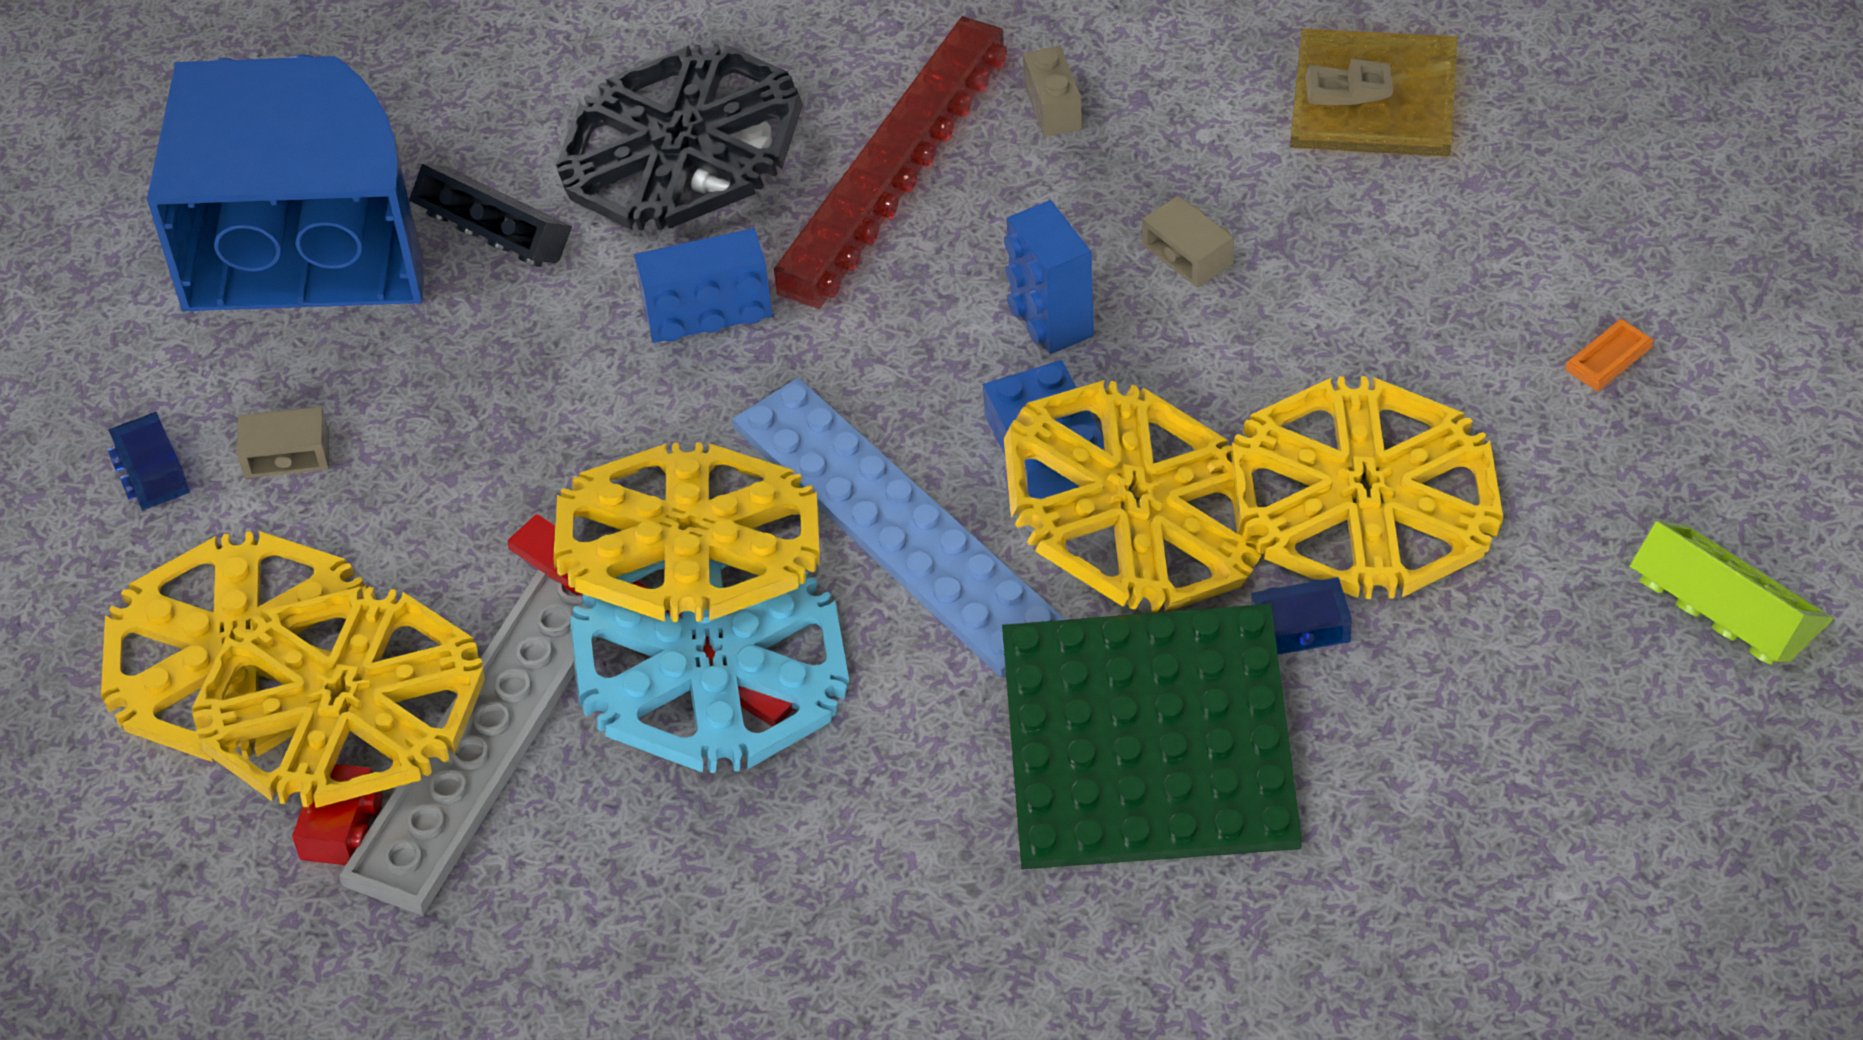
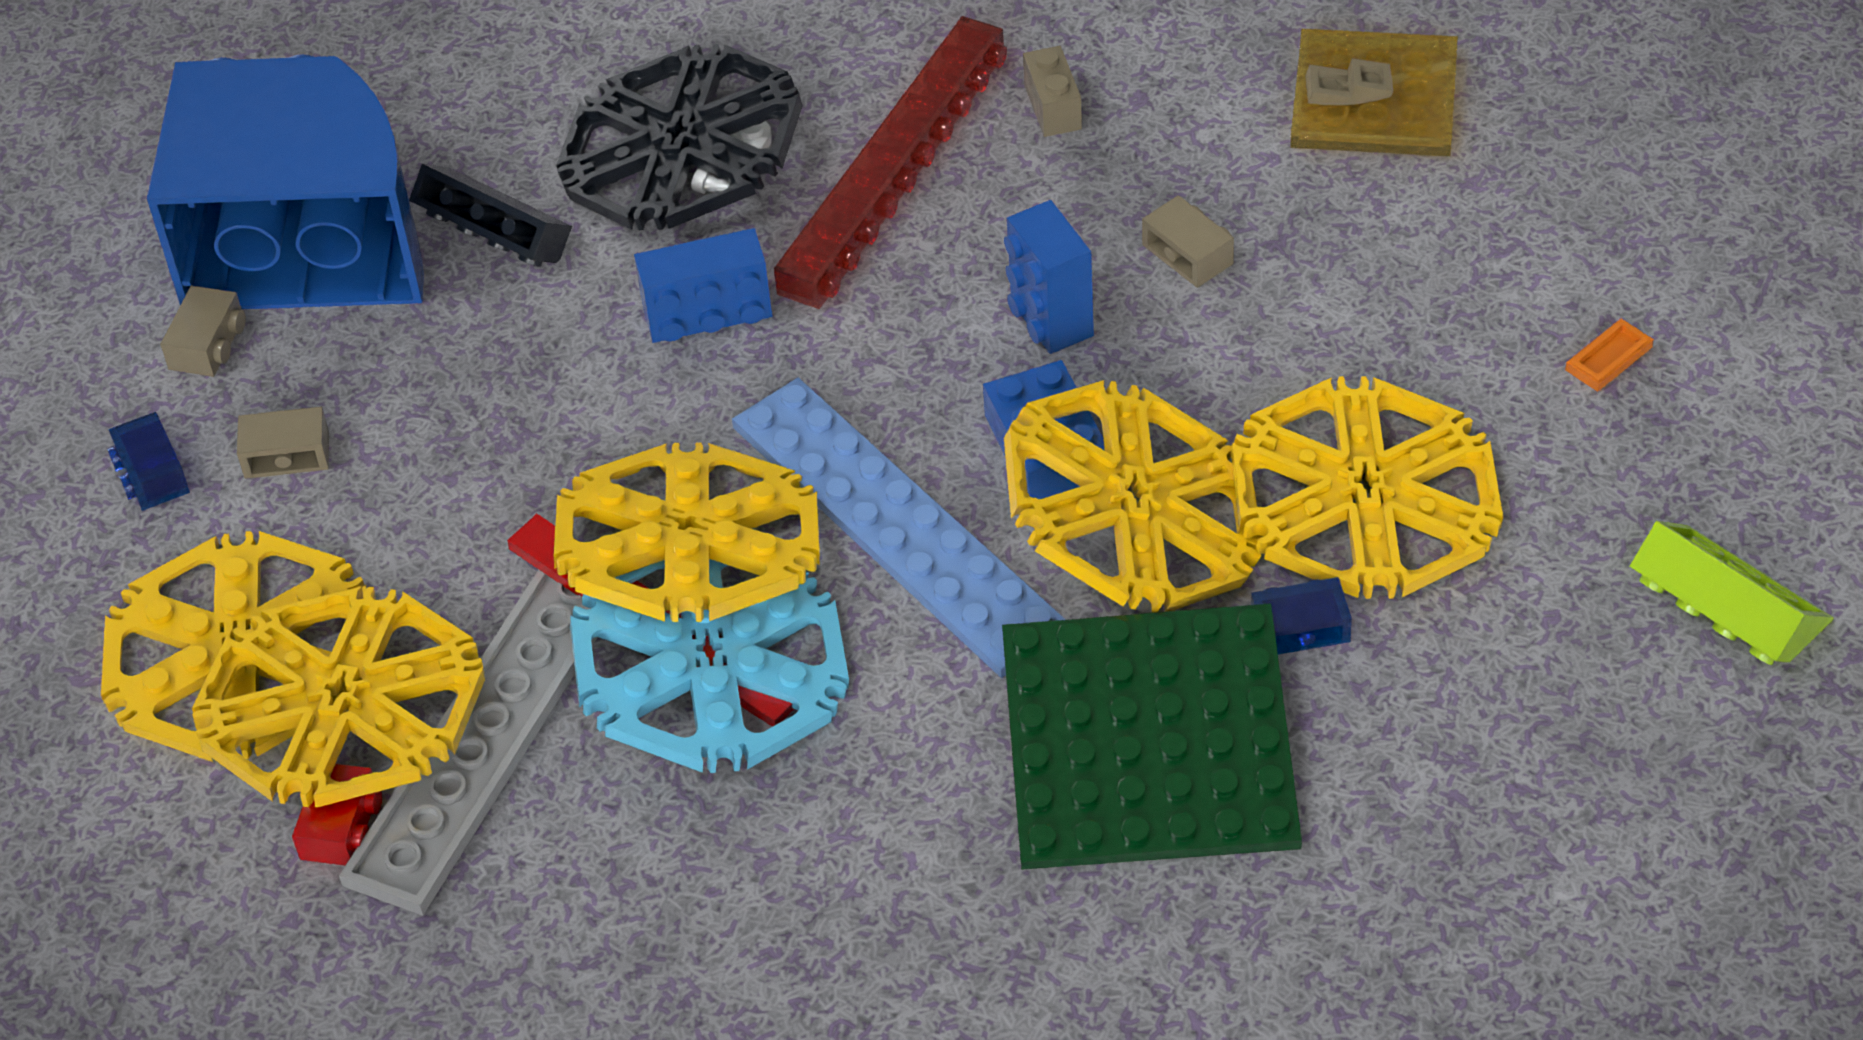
none -> dark tan brick [160,285,246,377]

